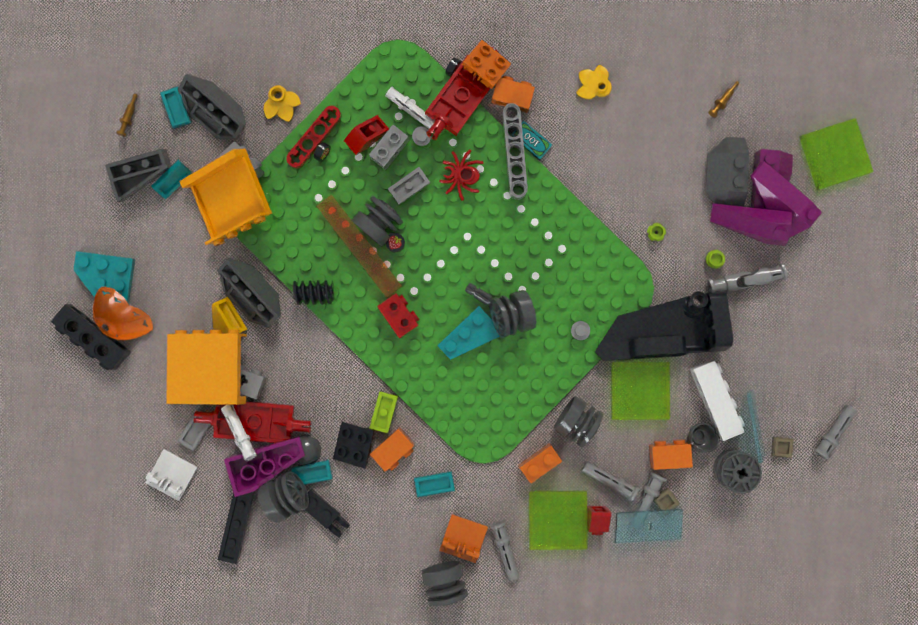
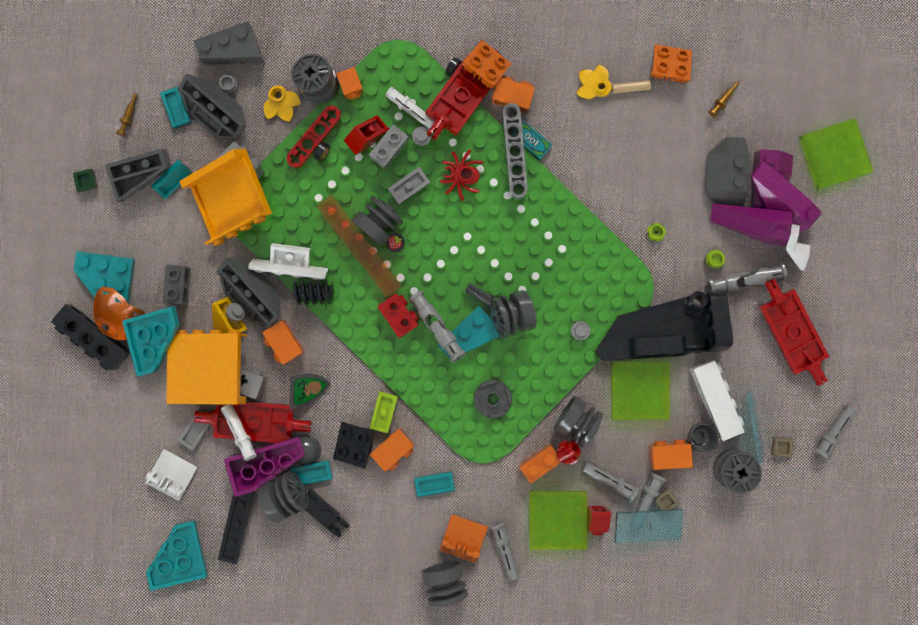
none -> dark green plate [73,169,98,193]
none -> teal plate [122,306,180,377]
none -> teal plate [146,520,208,591]
none -> dark grey brick [163,265,191,305]
none -> dark grey wedge [194,21,265,65]
none -> light grey plate [218,74,238,94]
none -> light grey plate [226,303,245,321]
none -> white bracket [248,243,328,280]
none -> orange brick [262,320,305,365]
none -> shield [290,373,331,410]
none -> dark grey wheel [291,53,339,104]
none -> orange brick [336,67,364,100]
none -> light grey piece [409,291,466,363]
none -> dark grey tile [474,380,512,418]
none -> red gear [556,440,581,465]
none -> tan piece [612,80,651,94]
none -> orange hinge [650,44,692,84]
none -> red plate [759,278,829,386]
none -> white slope [786,224,810,271]

